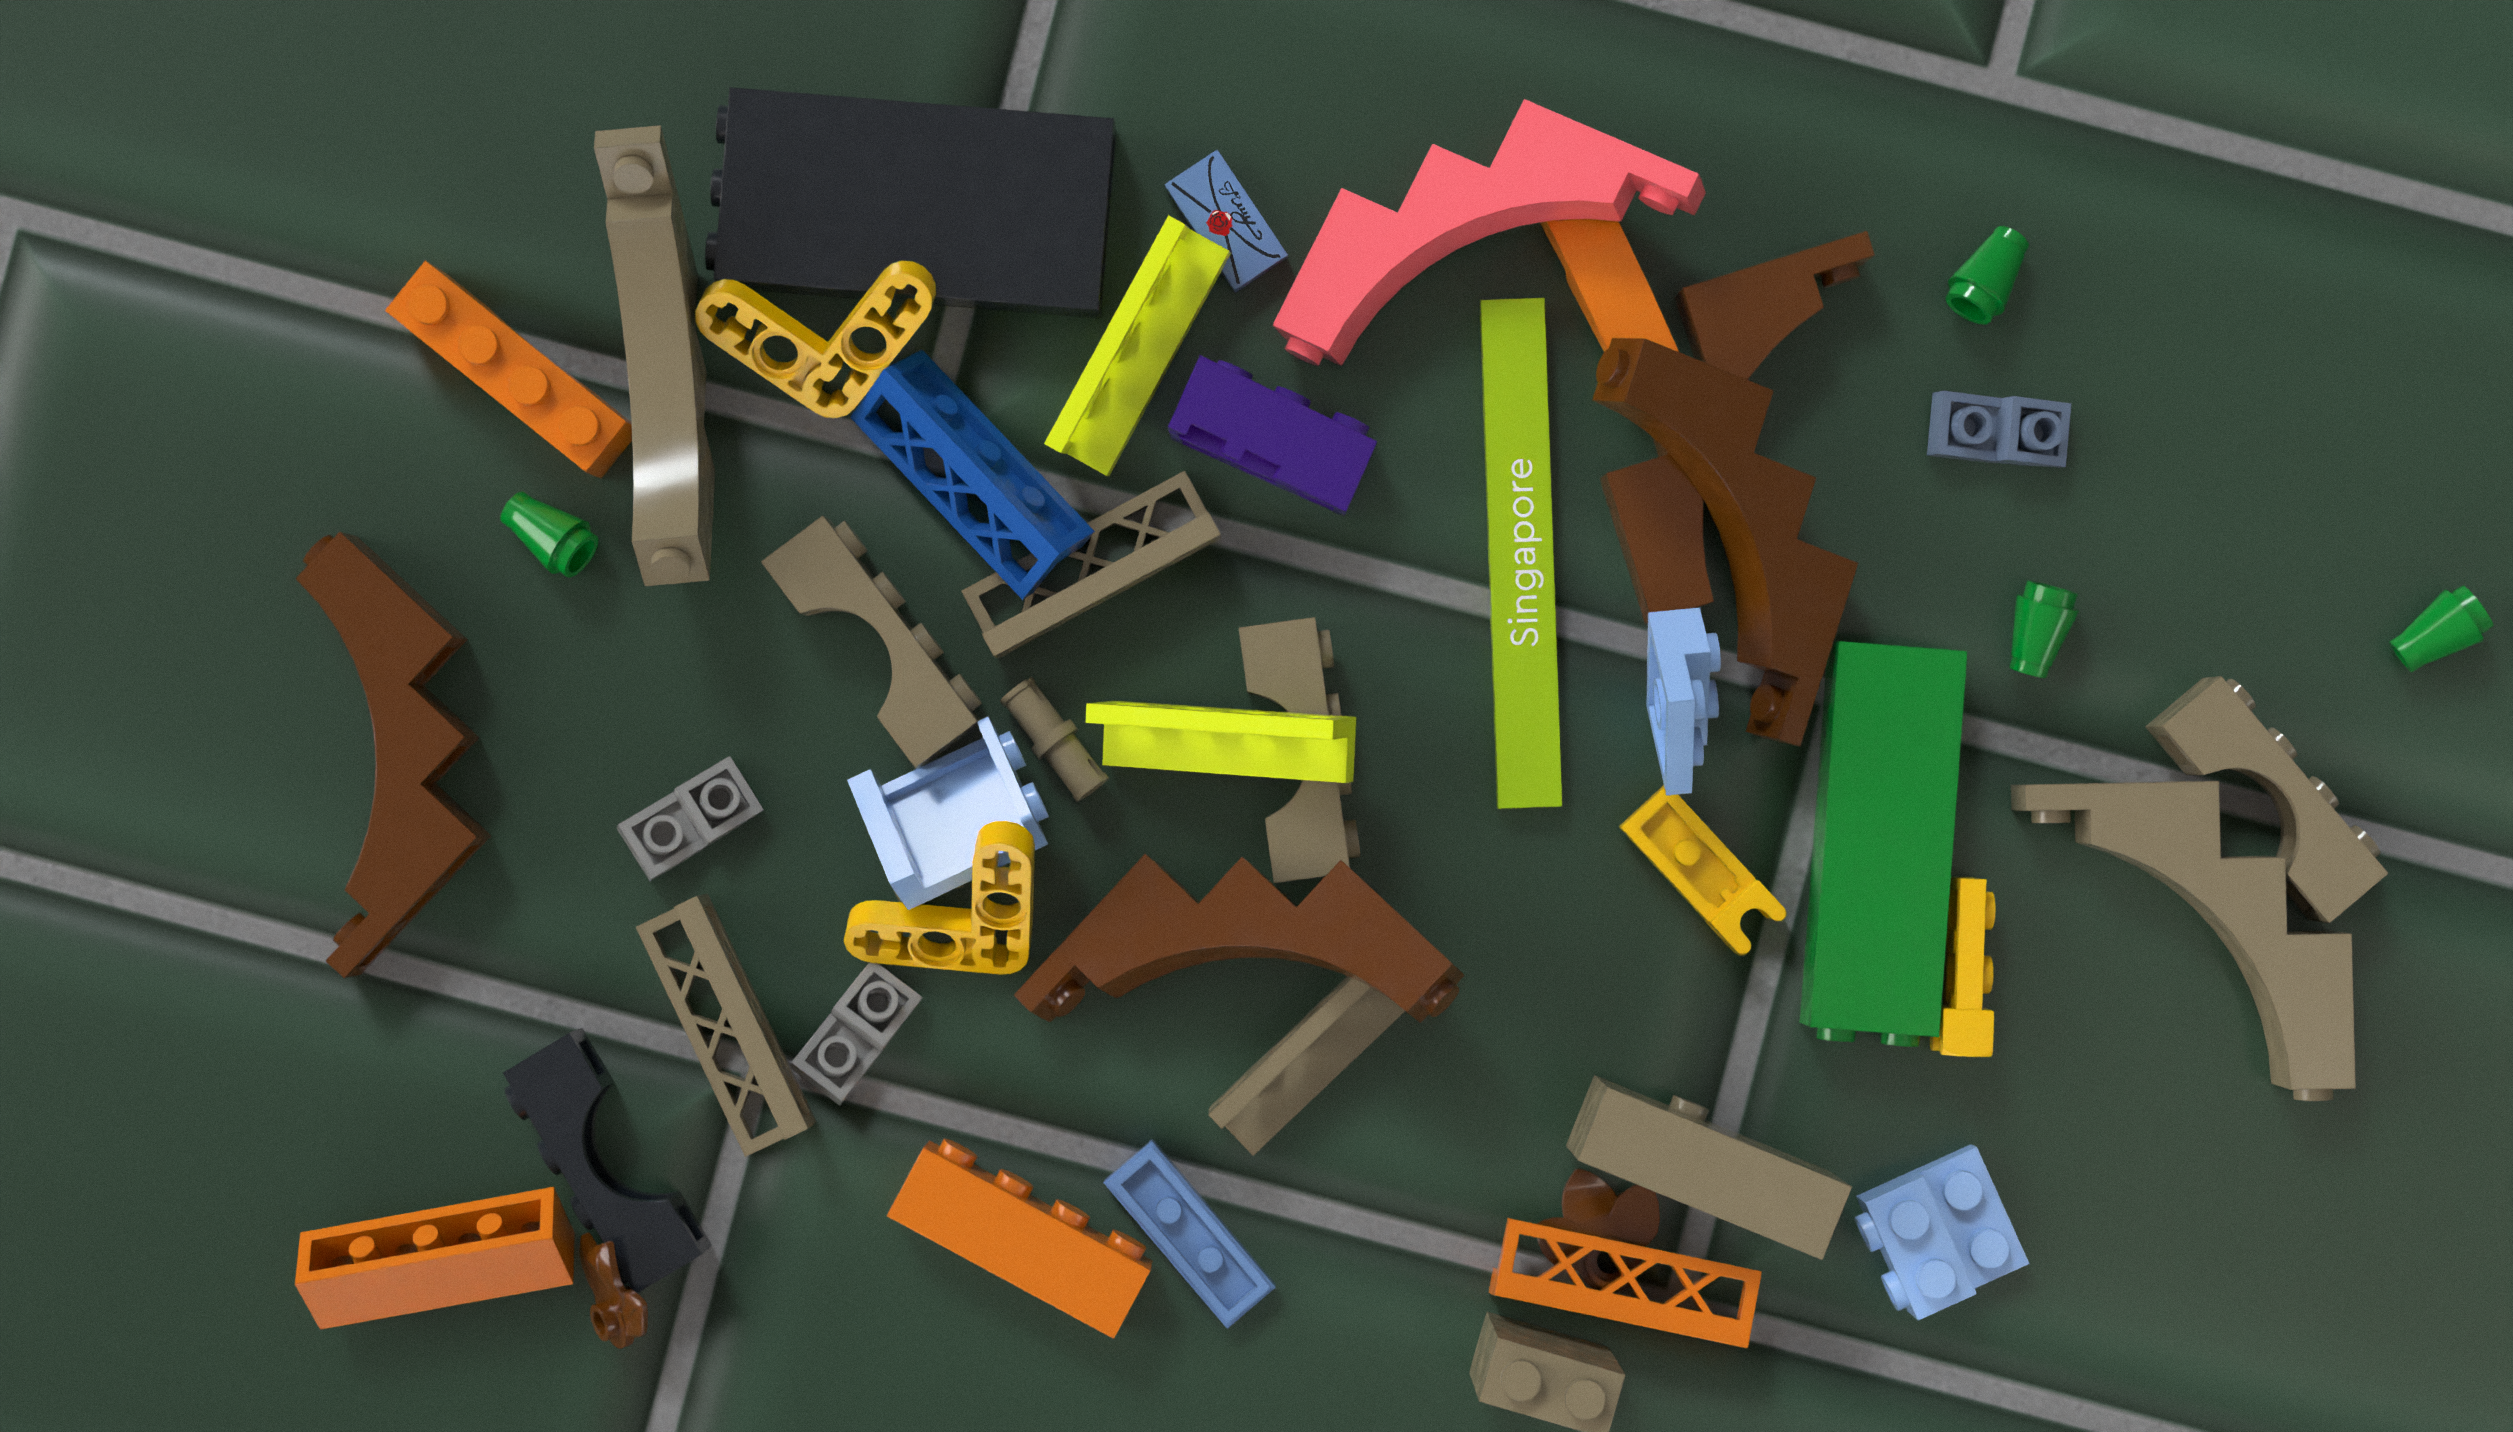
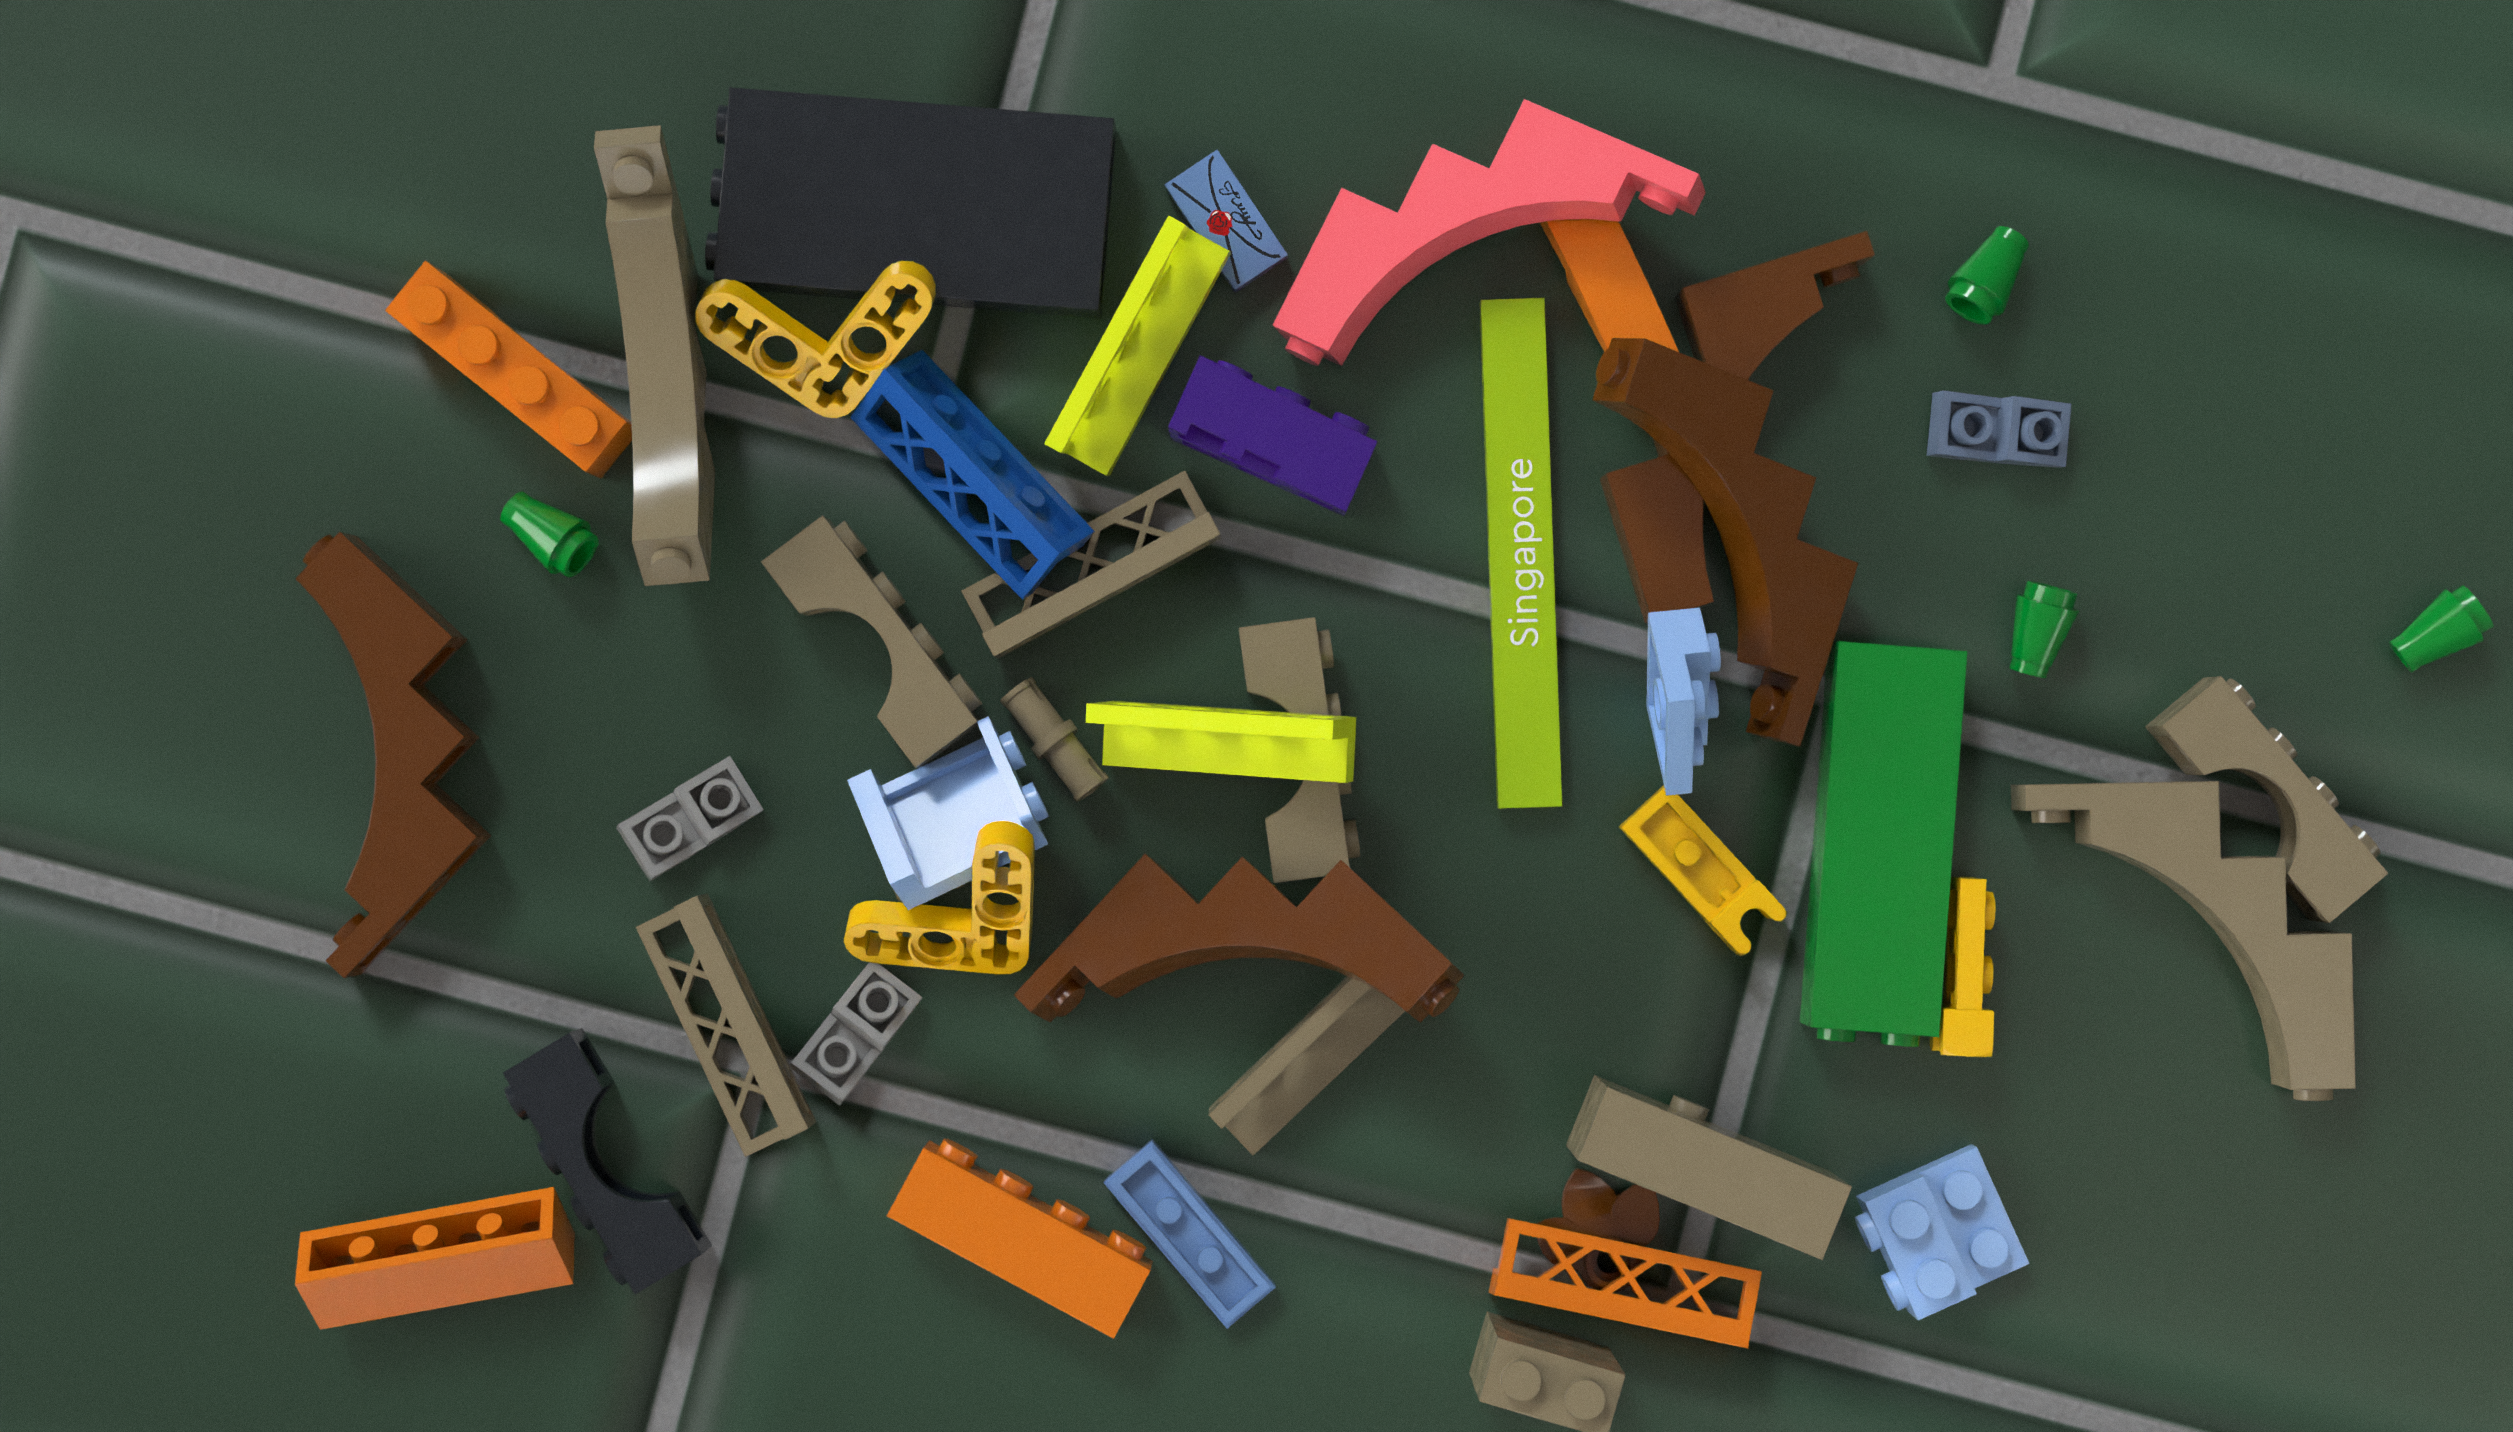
reddish brown plate [579,1232,648,1349] -> none

